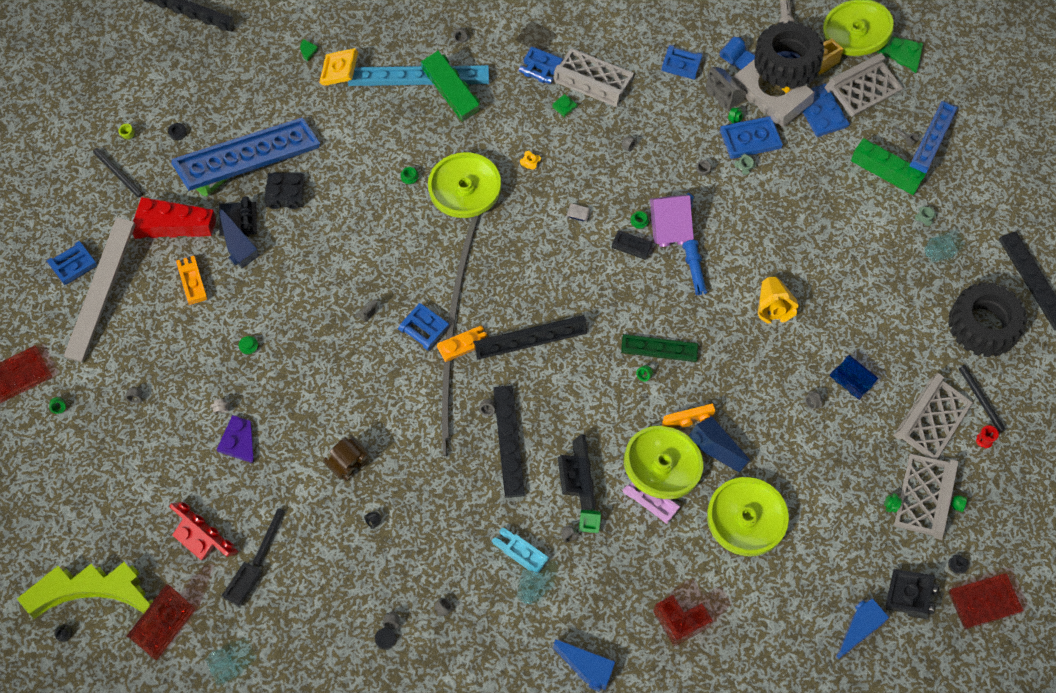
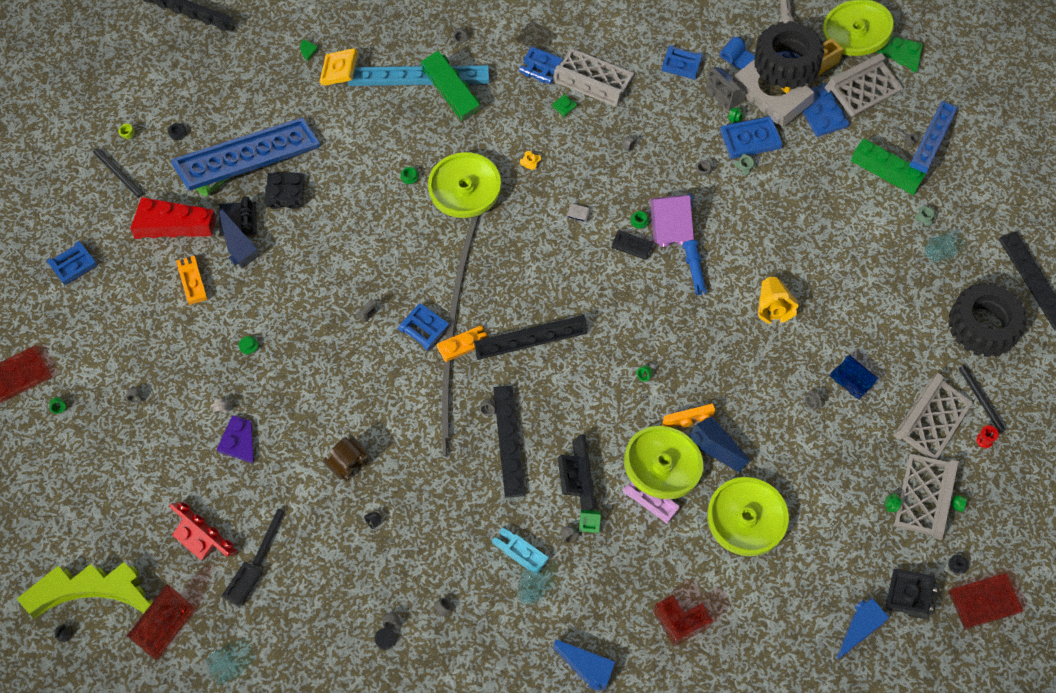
light grey tile [64,217,136,363] -> none
dark green tile [621,334,699,362] -> none

